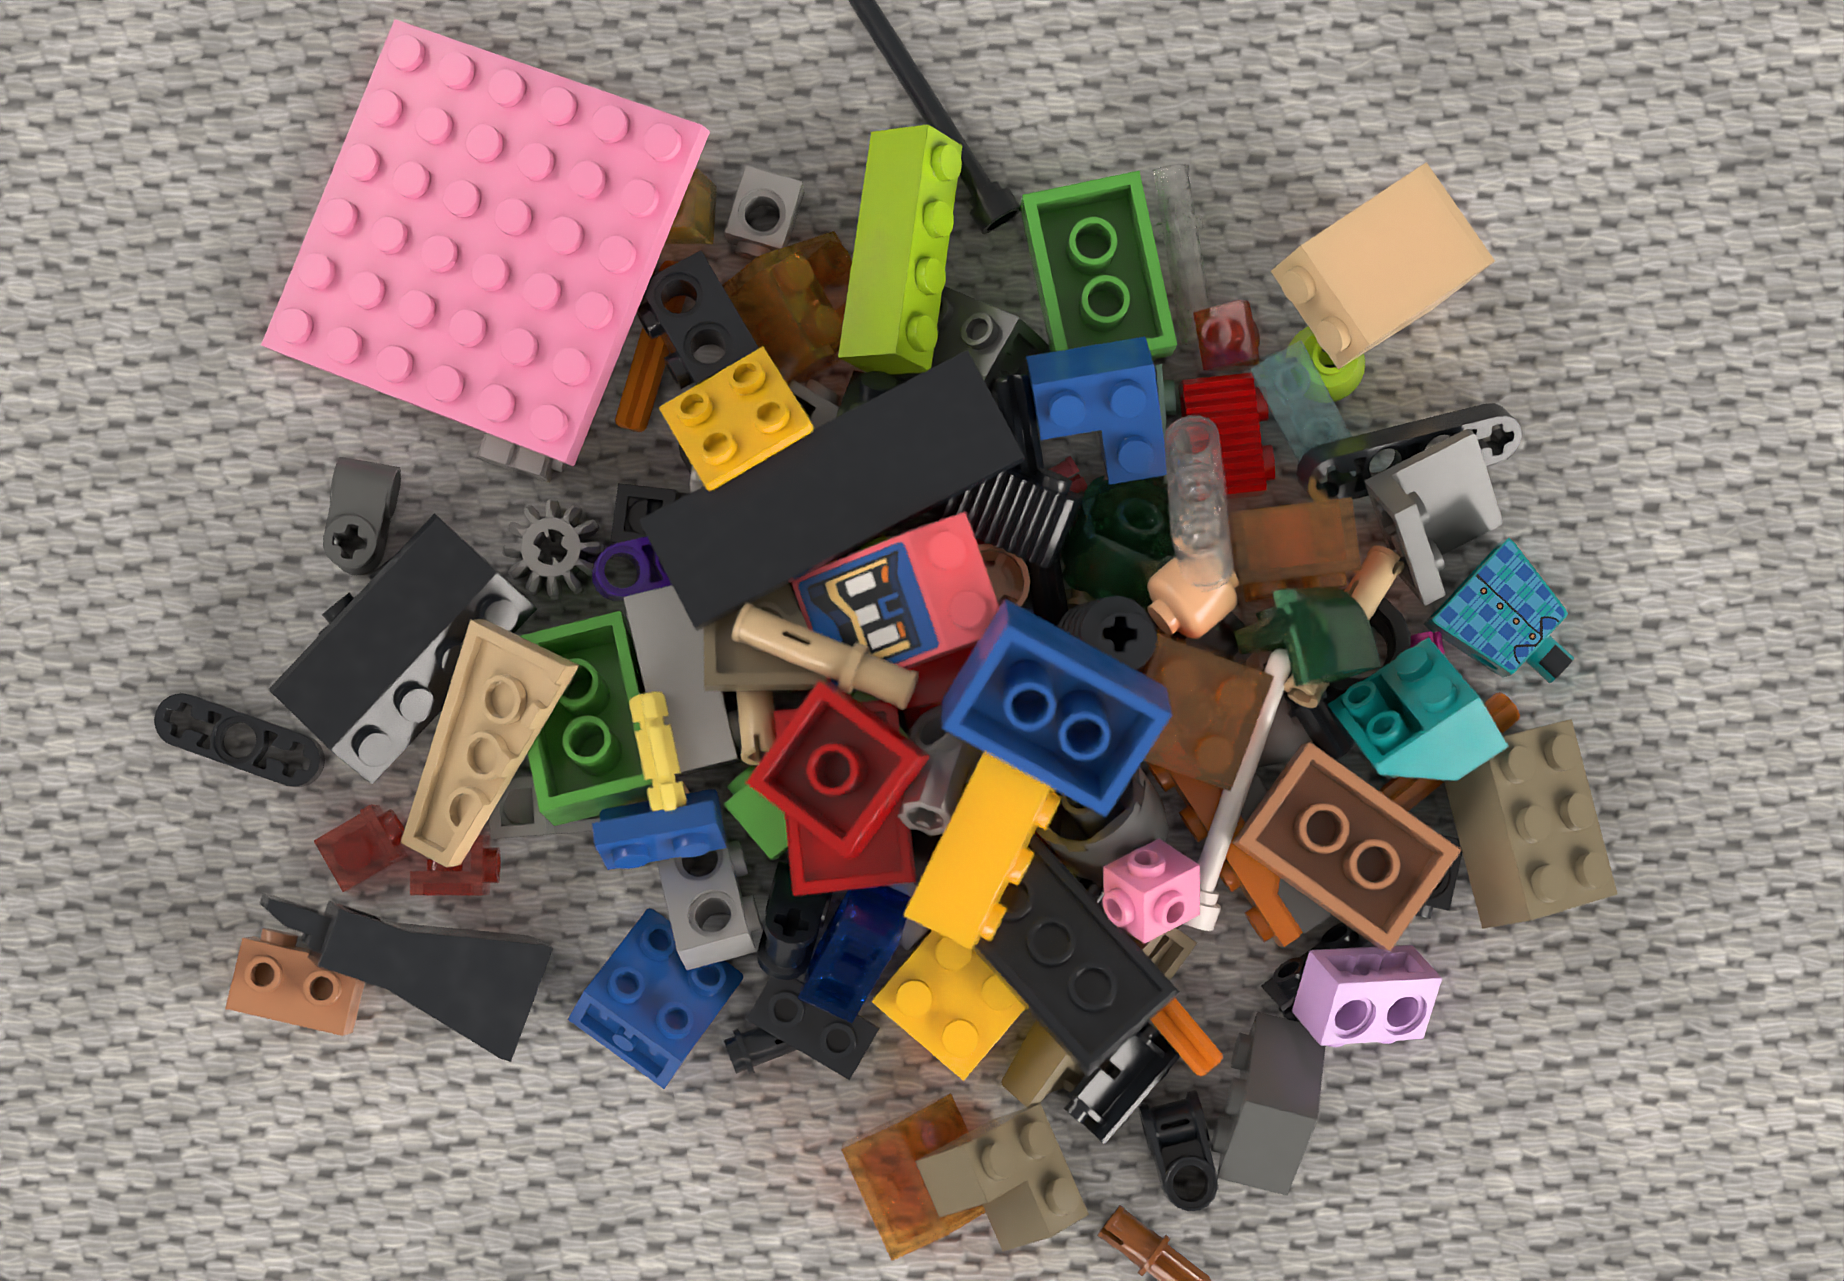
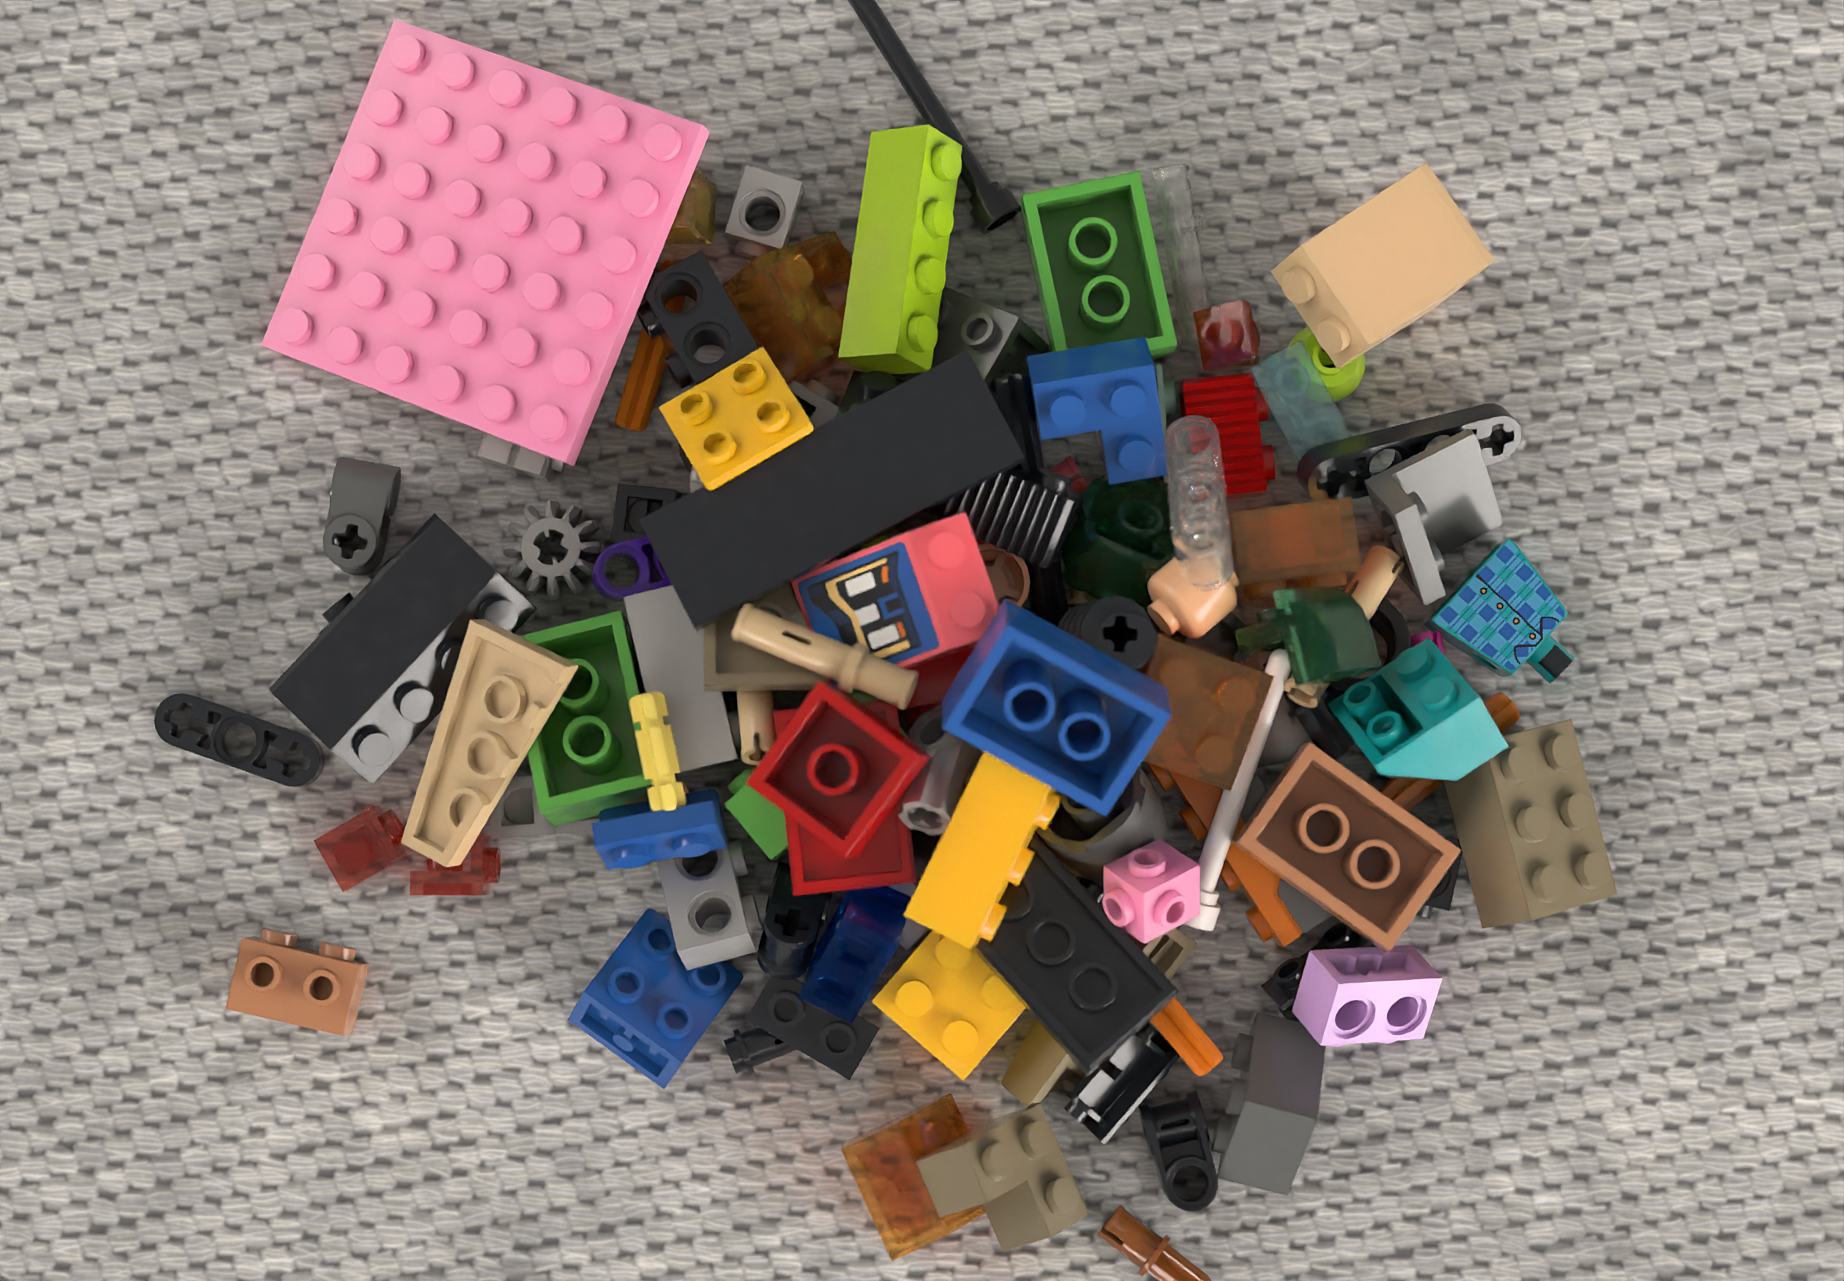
black piece [259,893,553,1062] -> none

